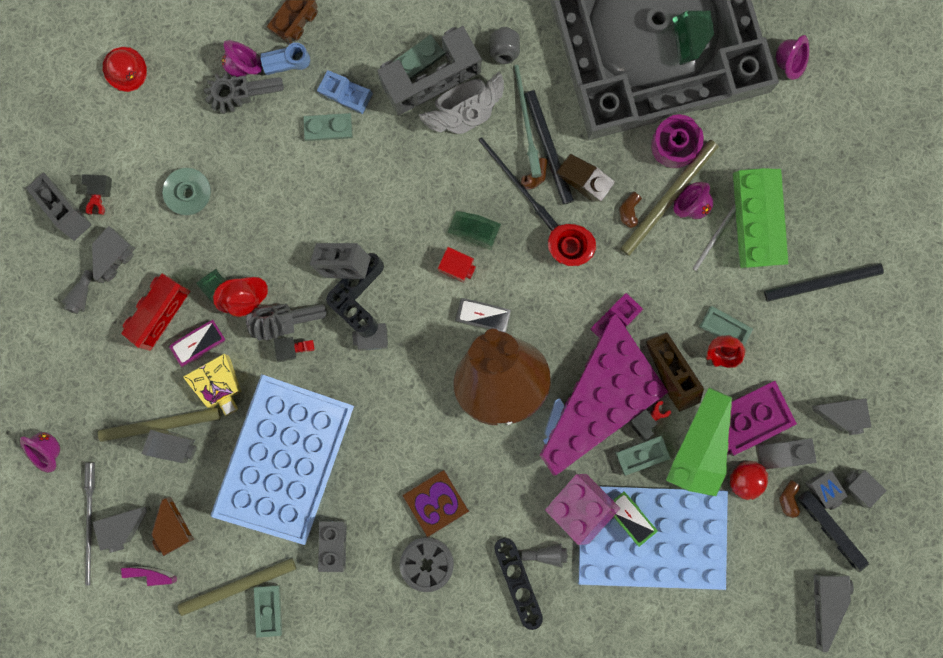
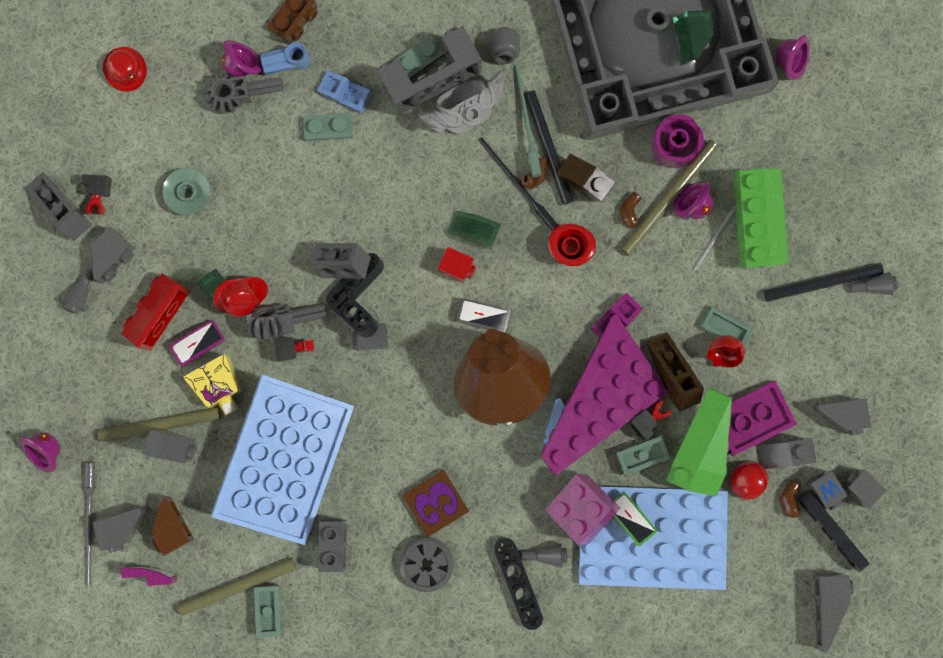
none -> dark grey cone [850,272,897,295]

